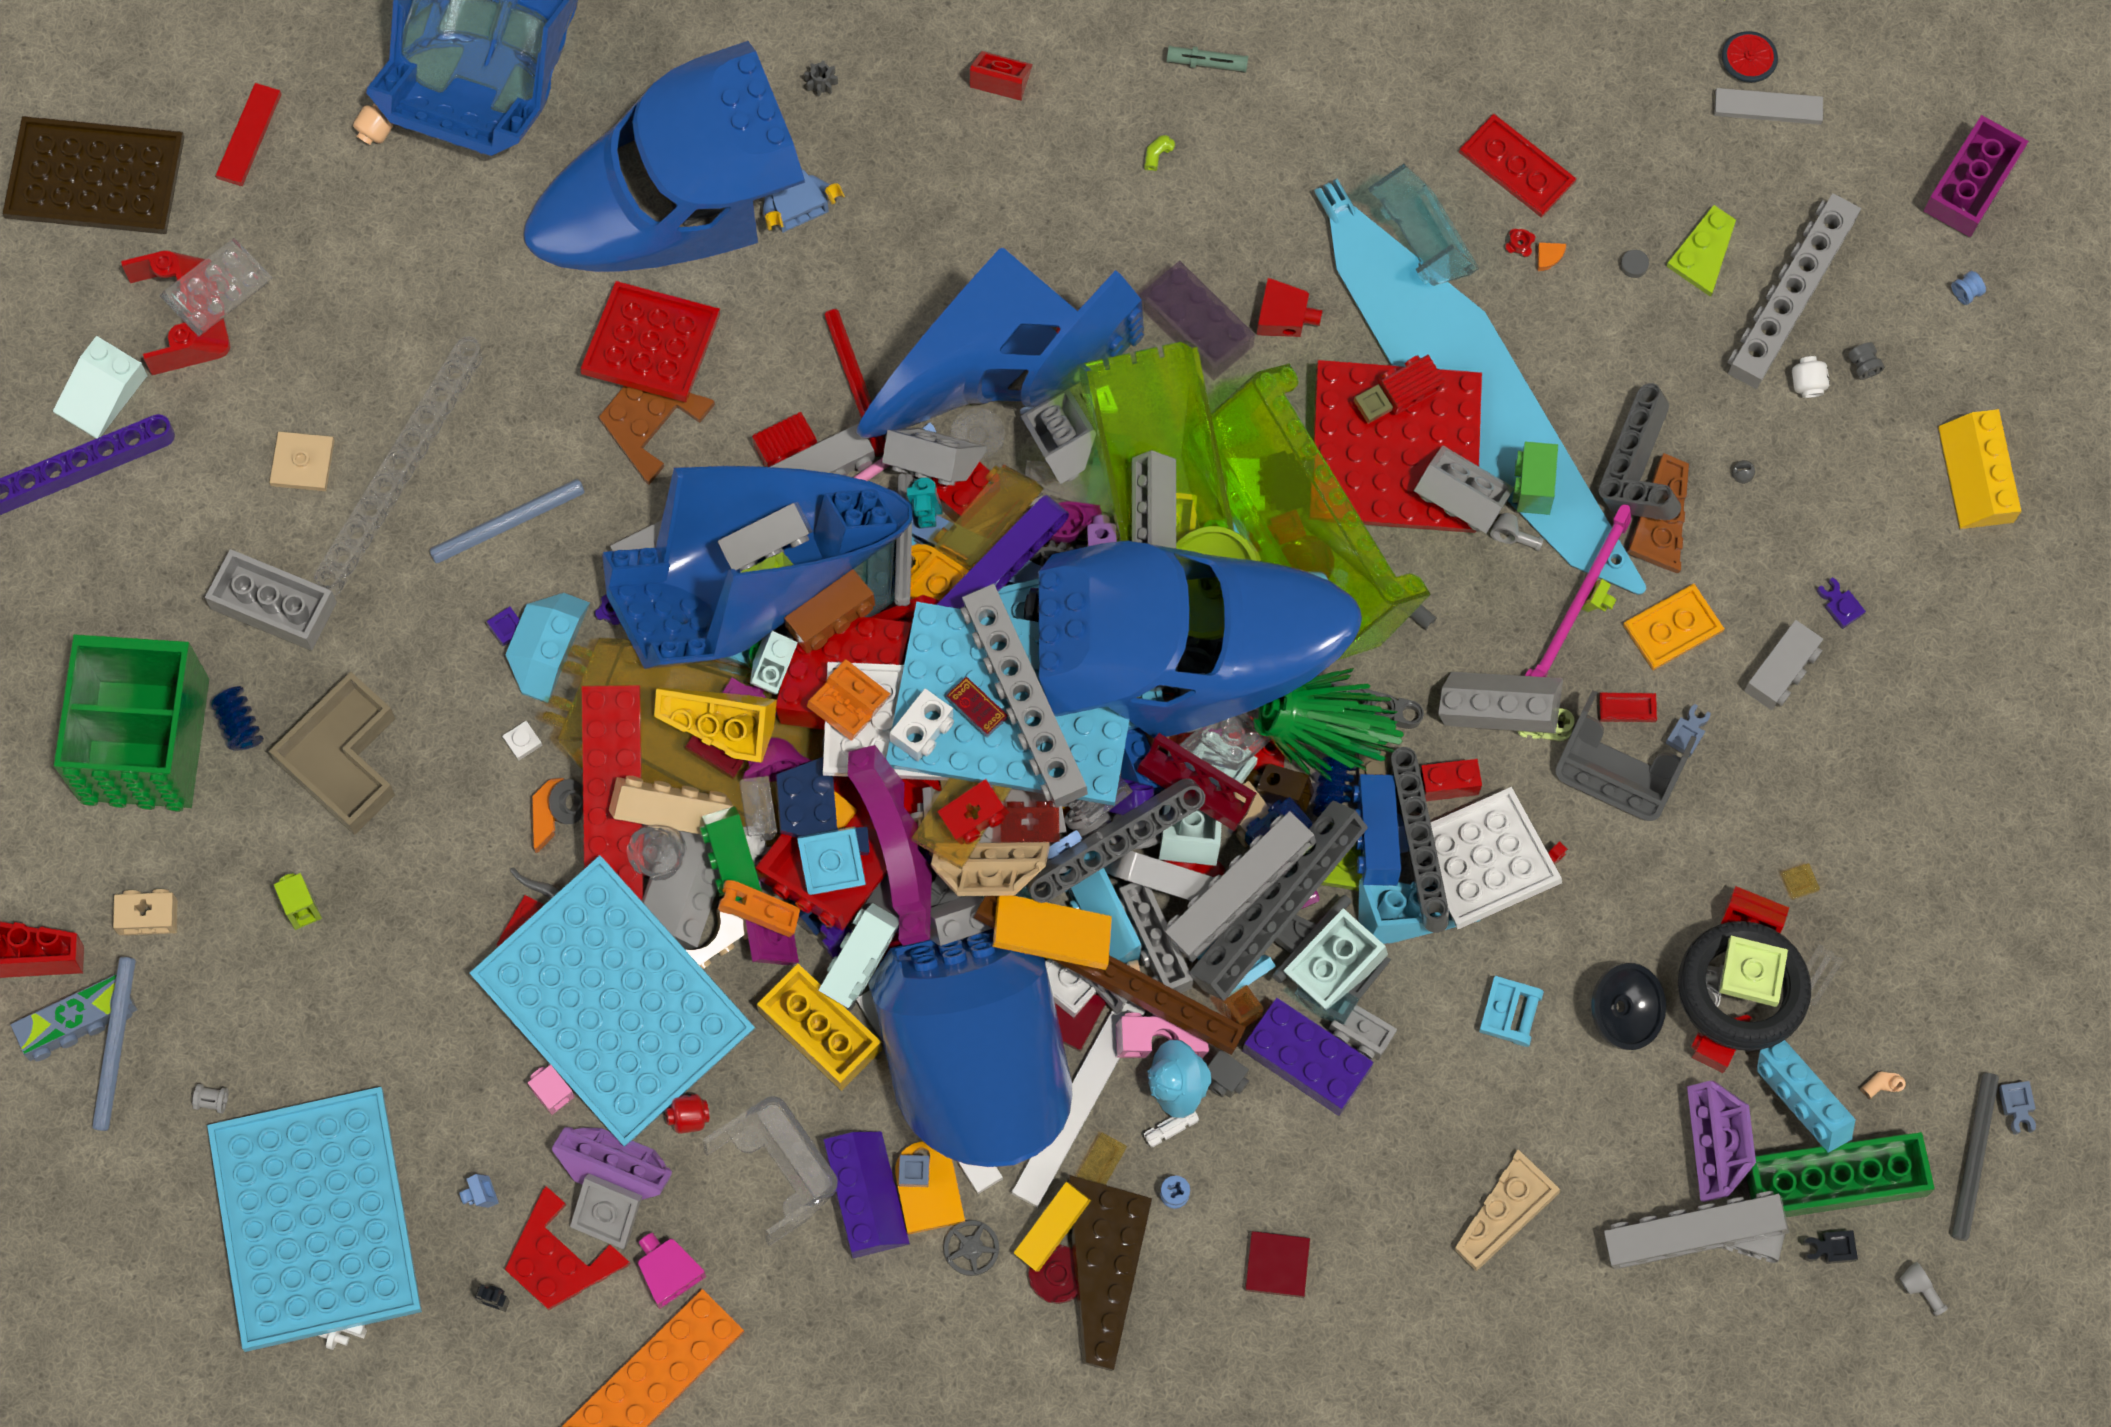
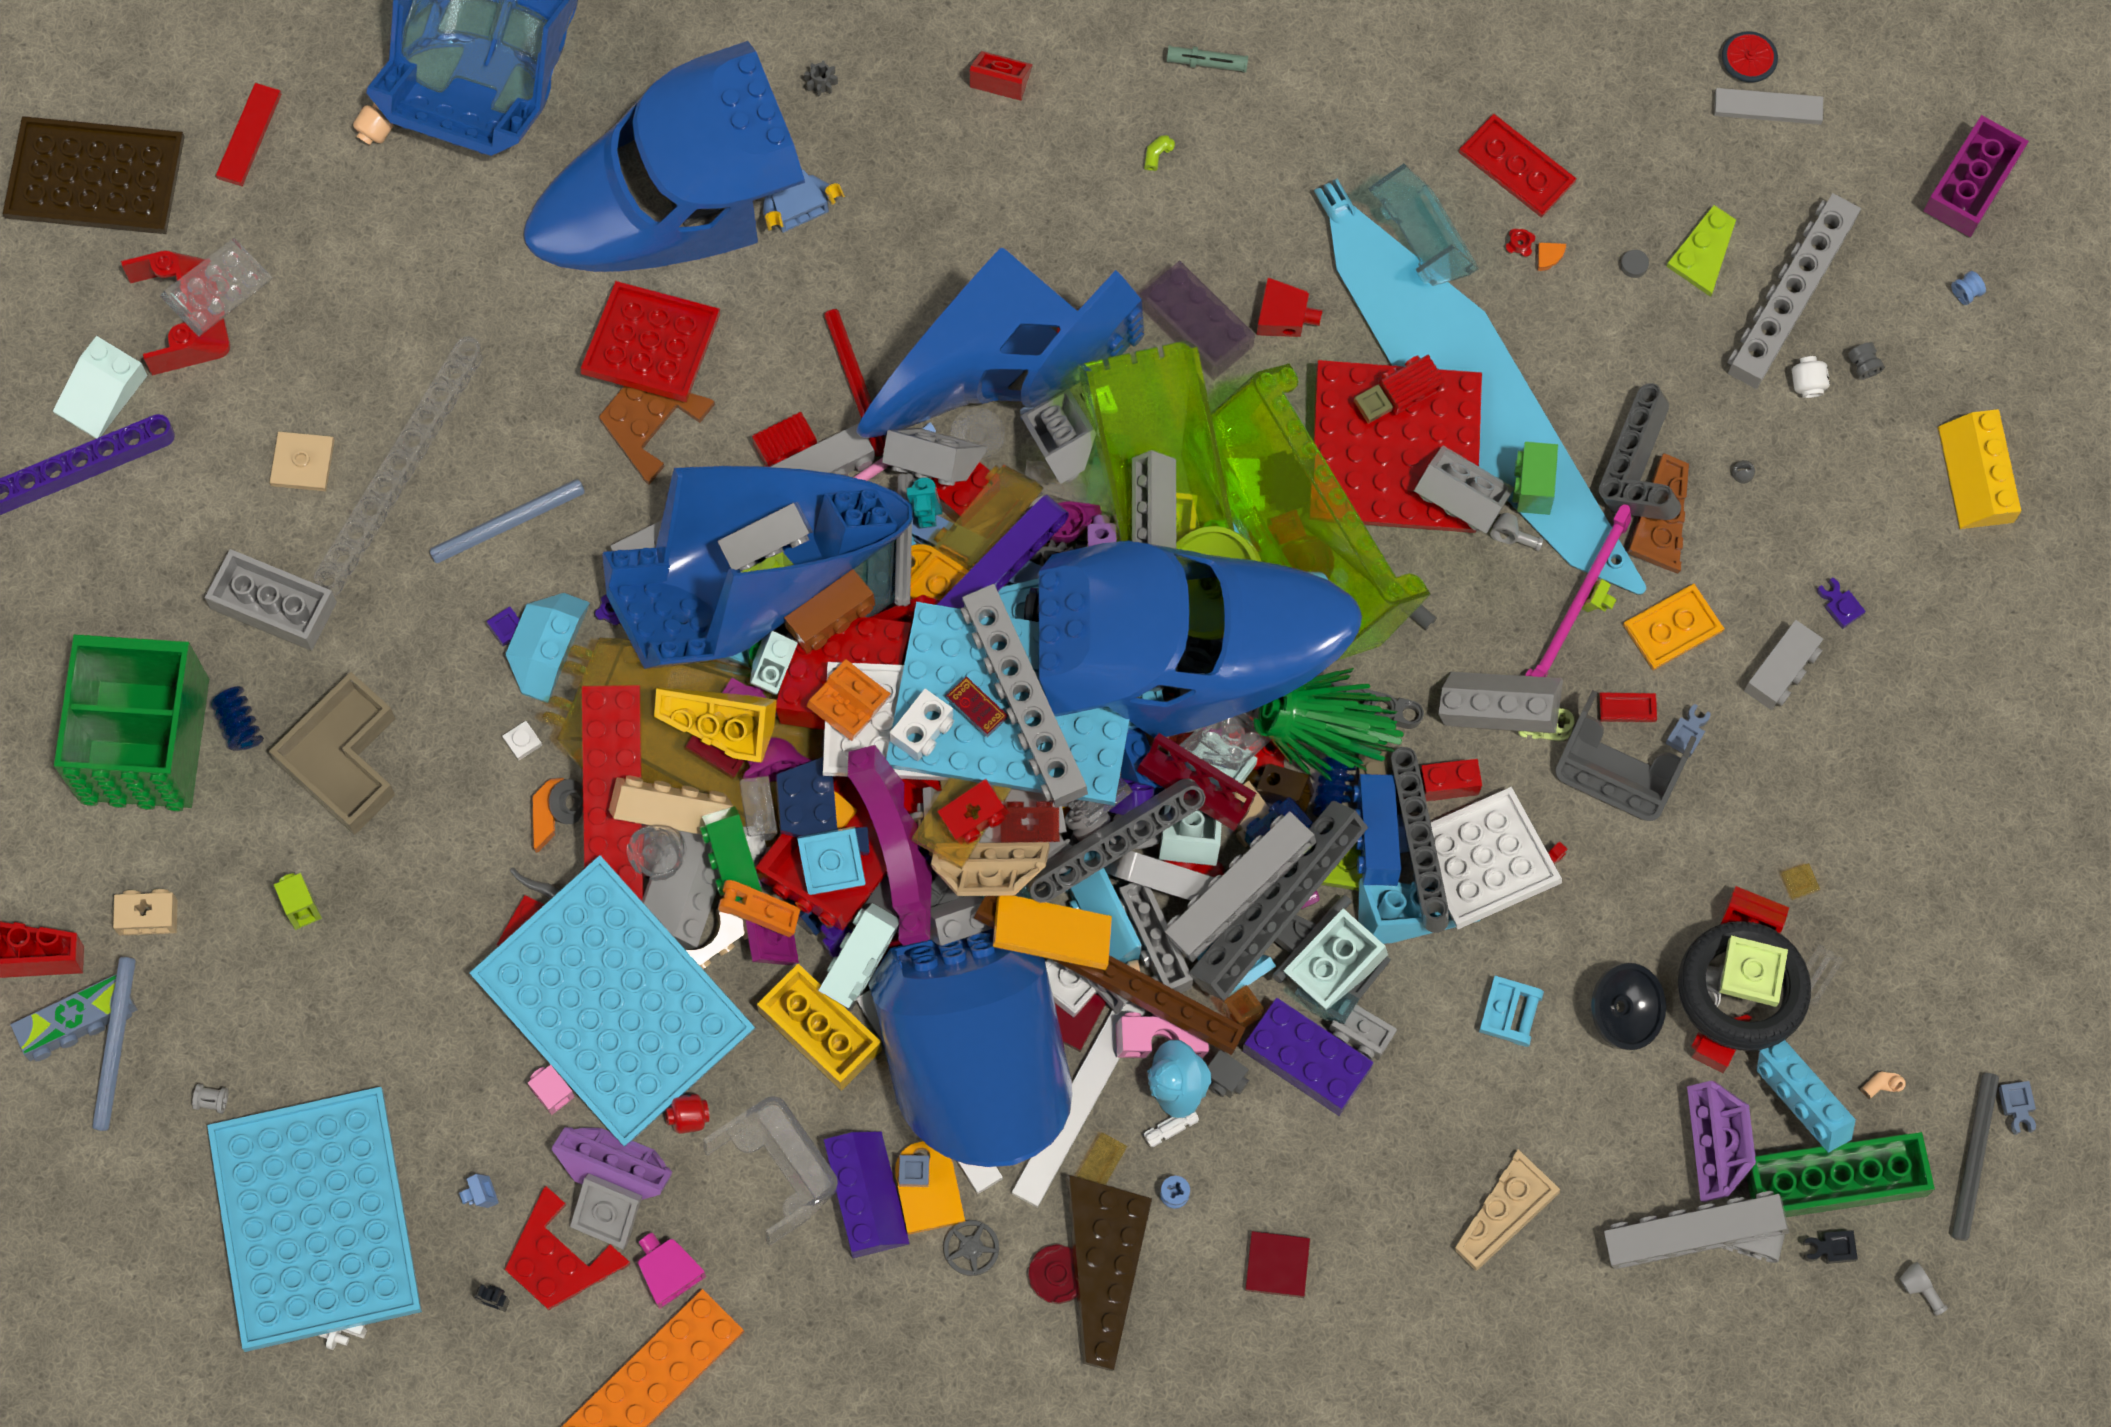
yellow tile [1014,1182,1091,1272] -> none
light blue tile [1048,830,1082,859] -> none

